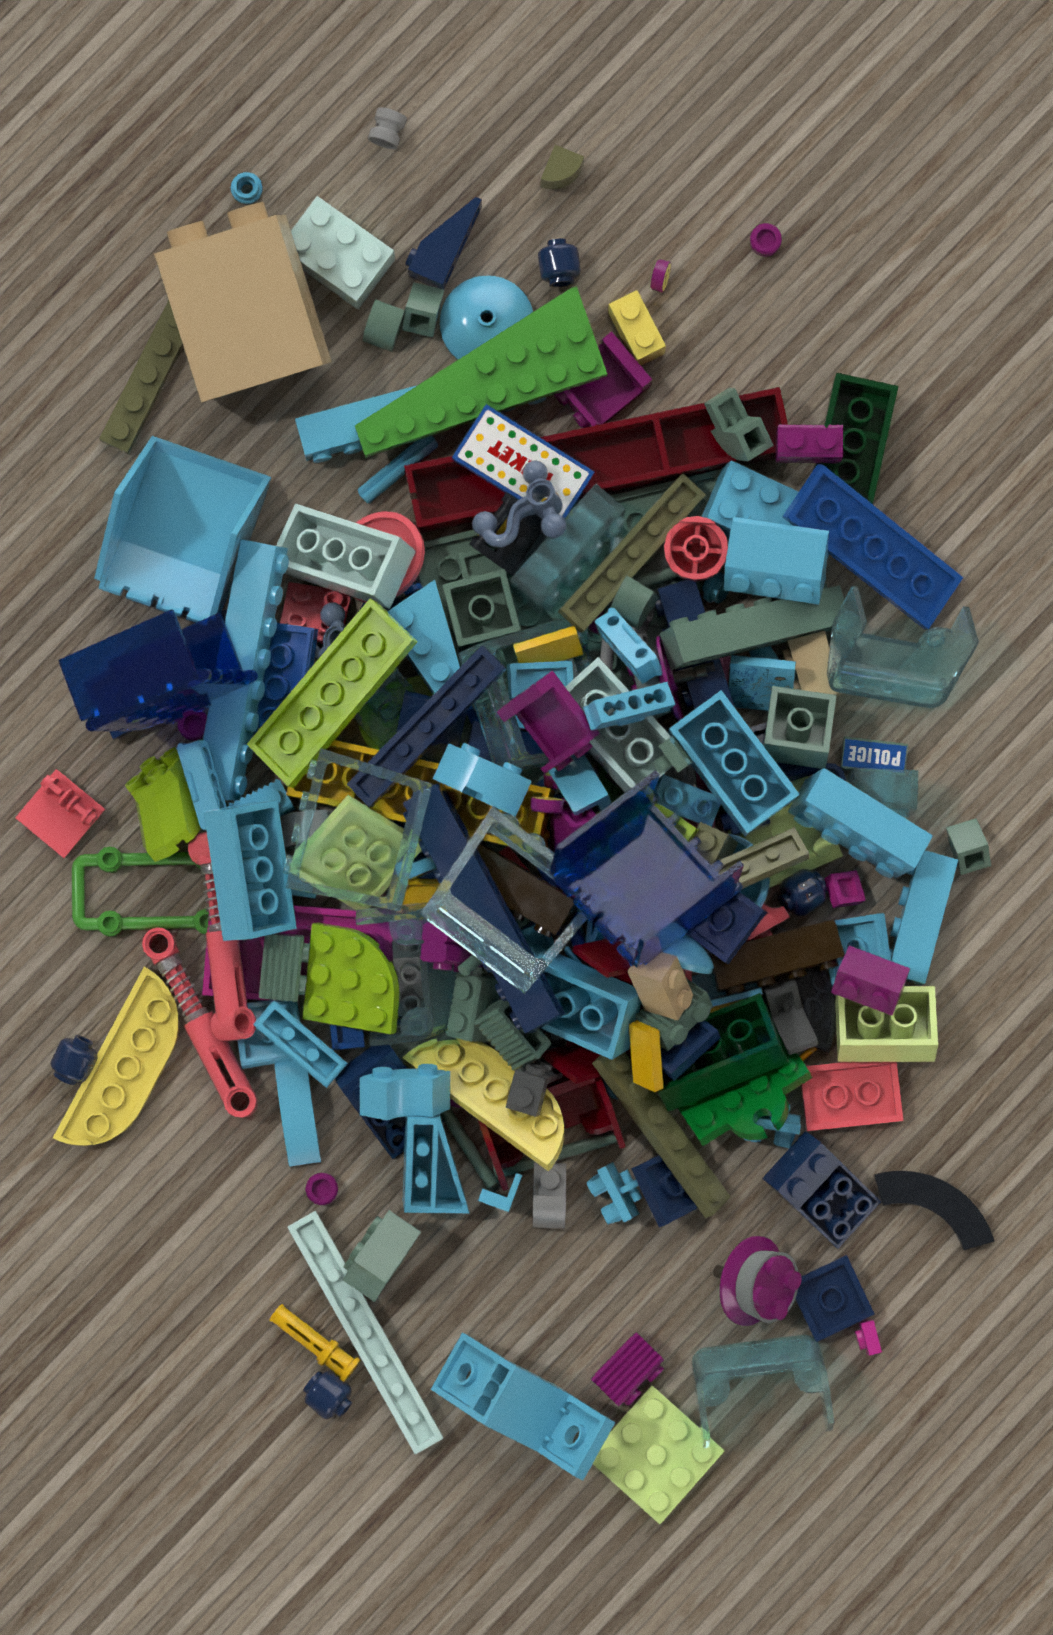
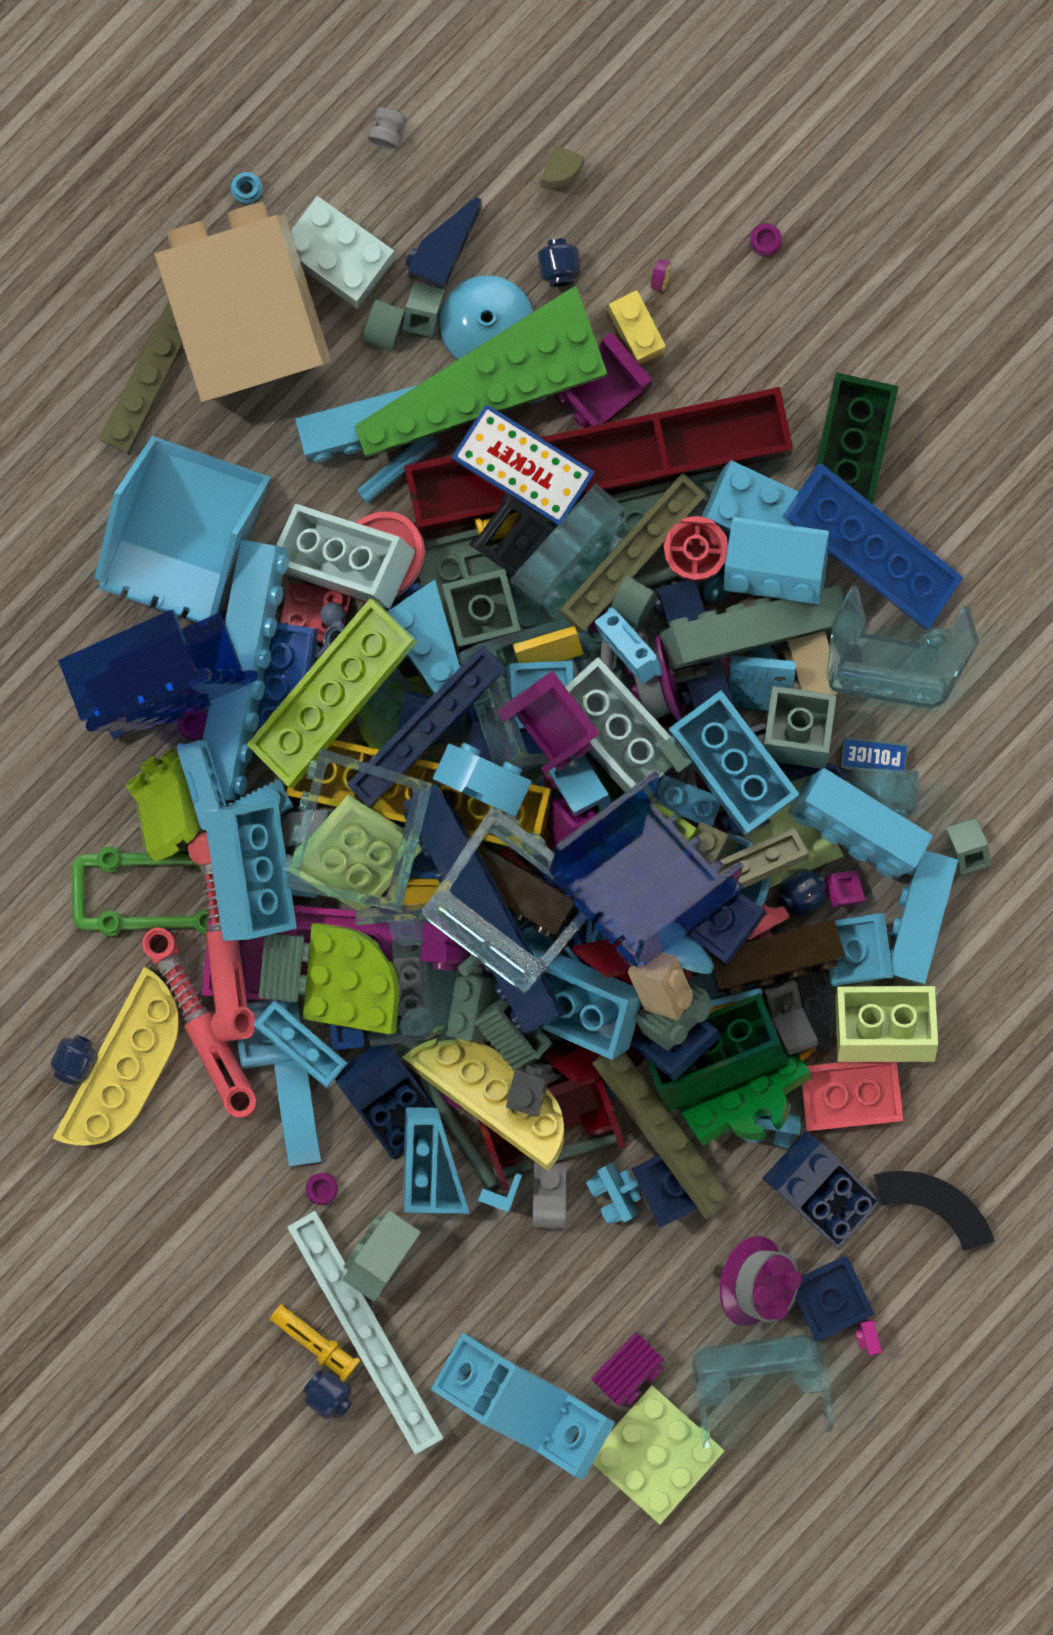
coral hinge [15,769,106,858] -> none
medium azure brick [360,1064,450,1120] -> none
medium azure tile [406,857,437,880] -> none
sand blue piece [472,460,566,548] -> none
magenta tile [531,797,564,813] -> none
medium azure piece [583,682,675,731] -> none
yellow tile [629,1020,663,1092] -> none
sand green brick [704,388,774,461] -> none
magenta brick [776,425,843,463] -> none
magenta brick [831,946,910,1016] -> none

